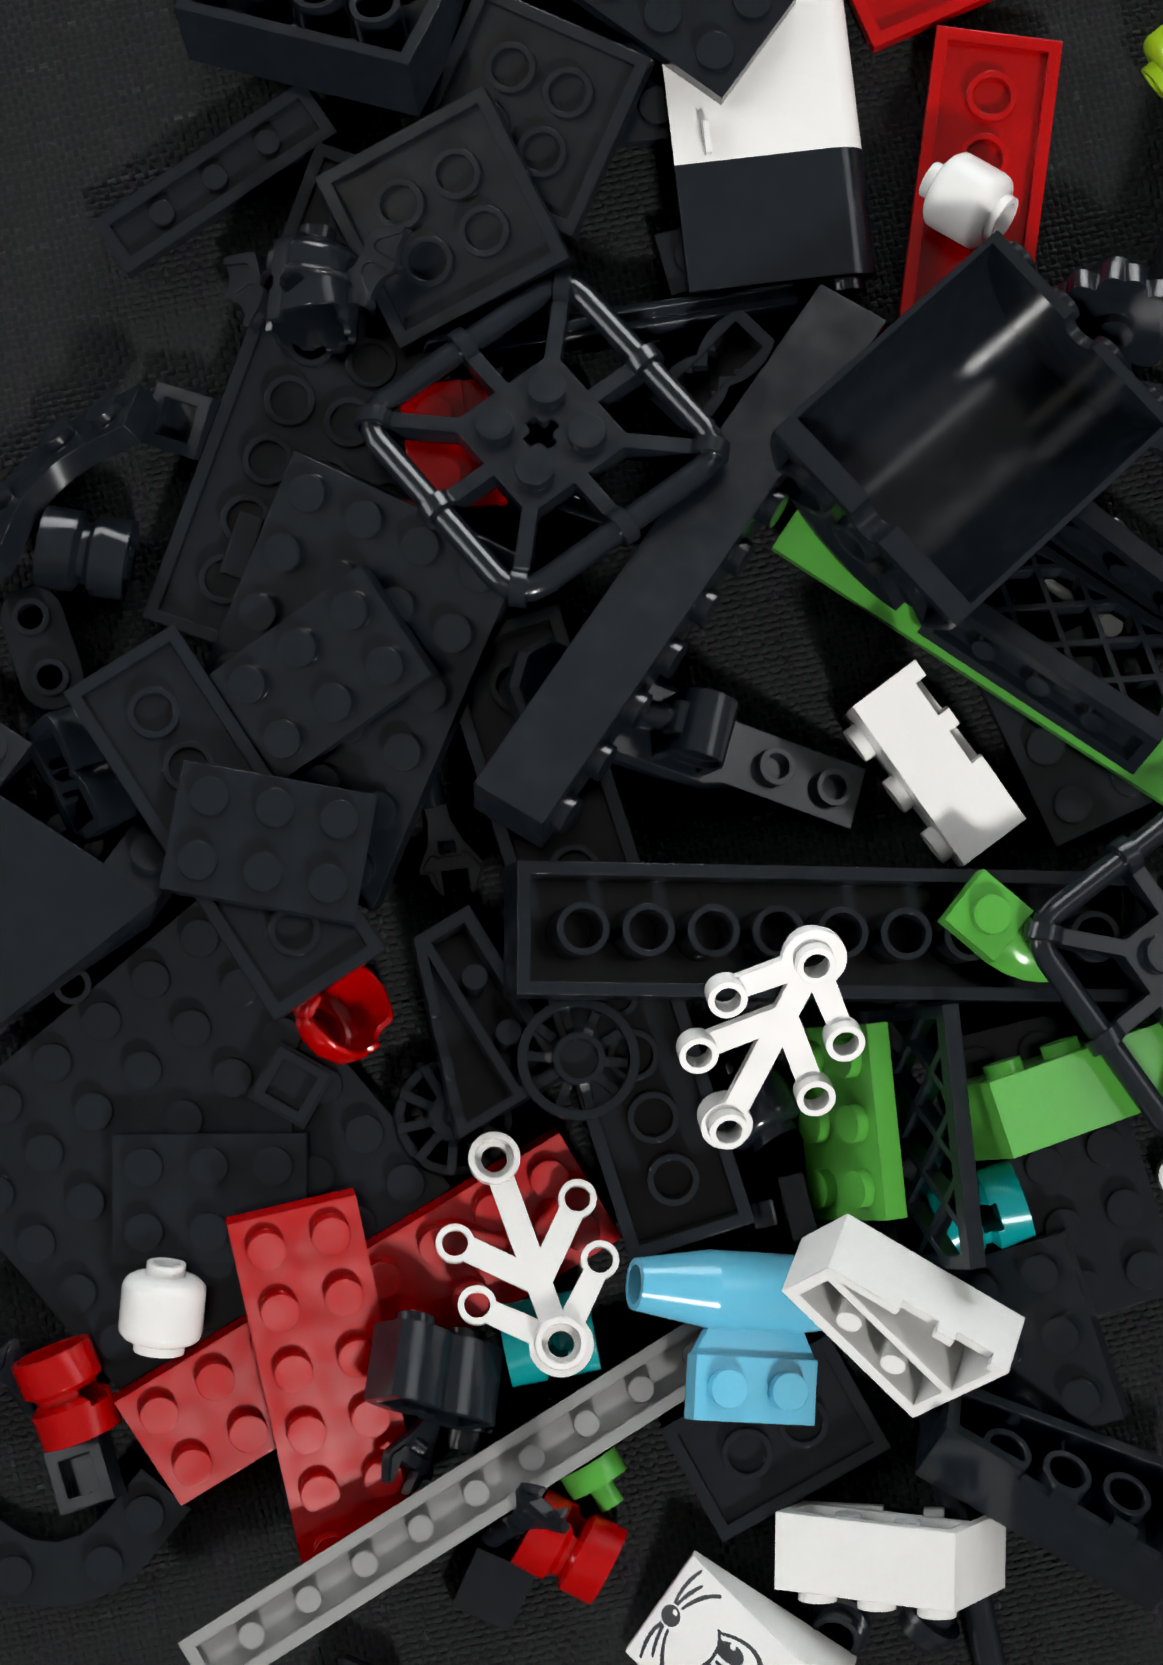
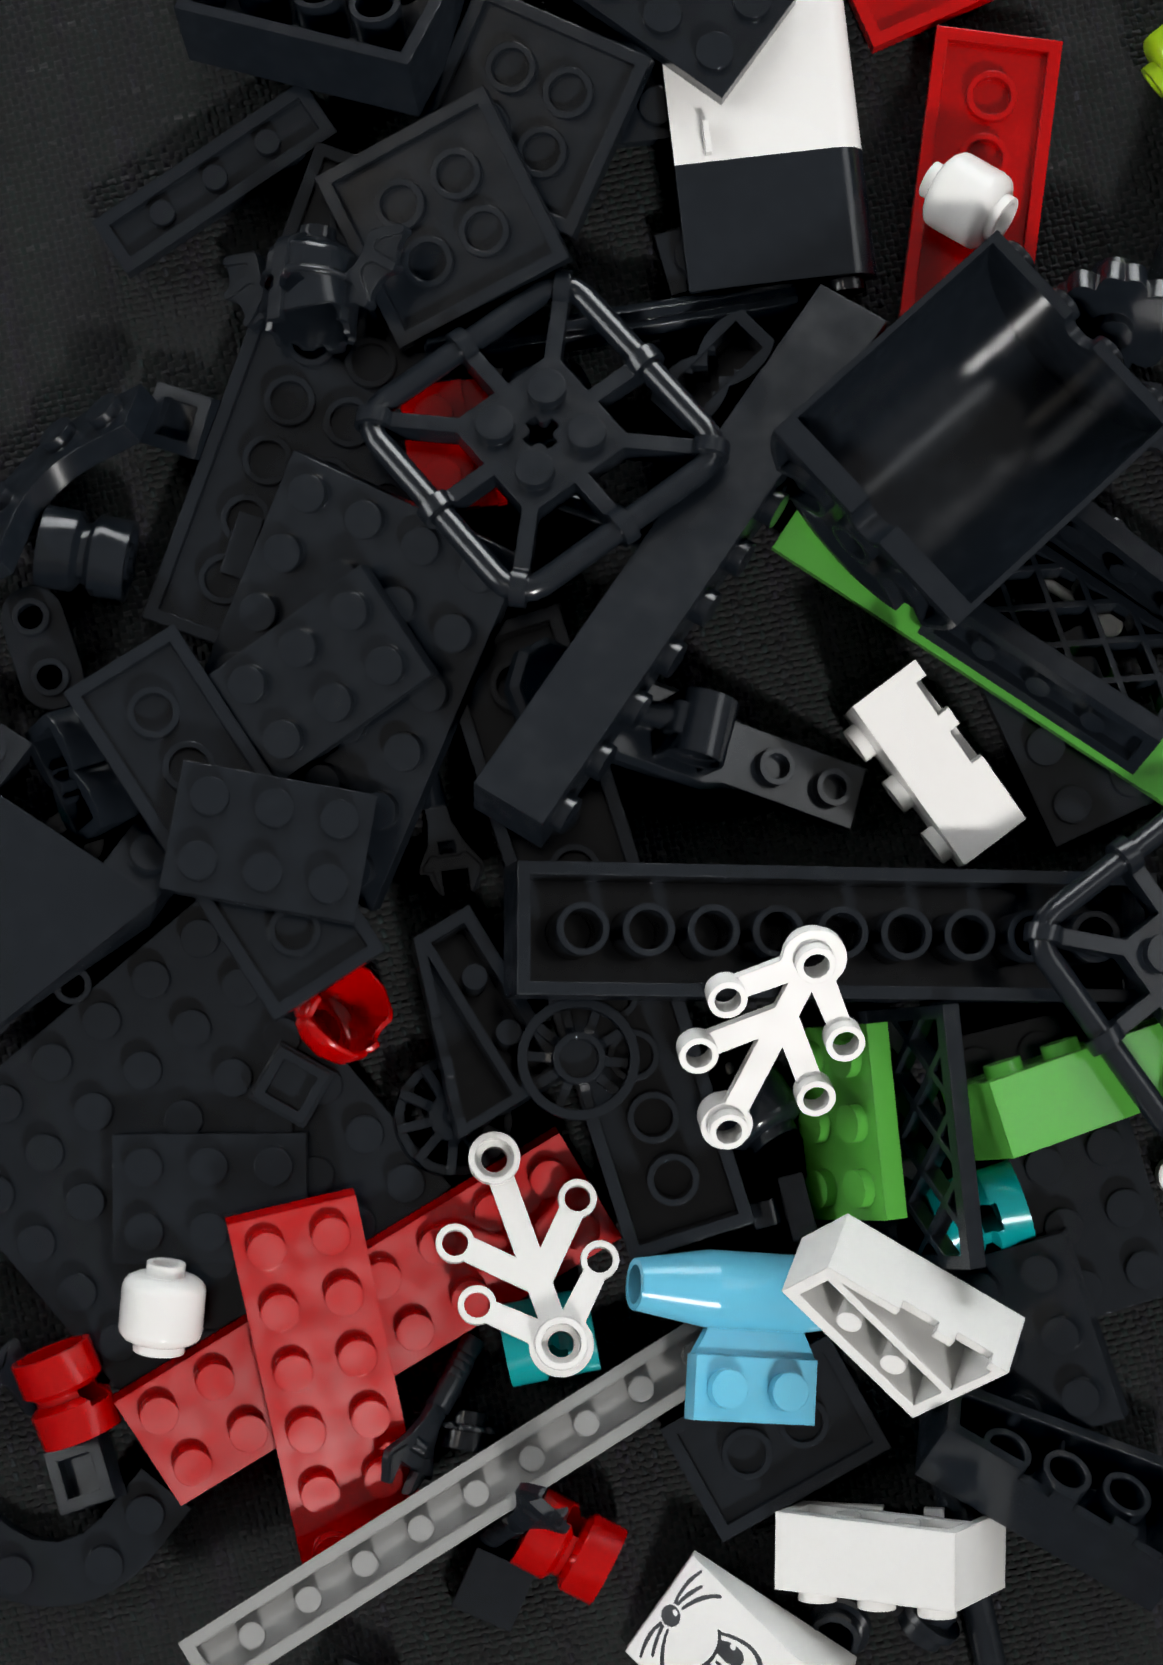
black brick [364,1310,504,1431] -> none
bright green tile [560,1445,627,1512] -> none
bright green plate [937,869,1048,982] -> none

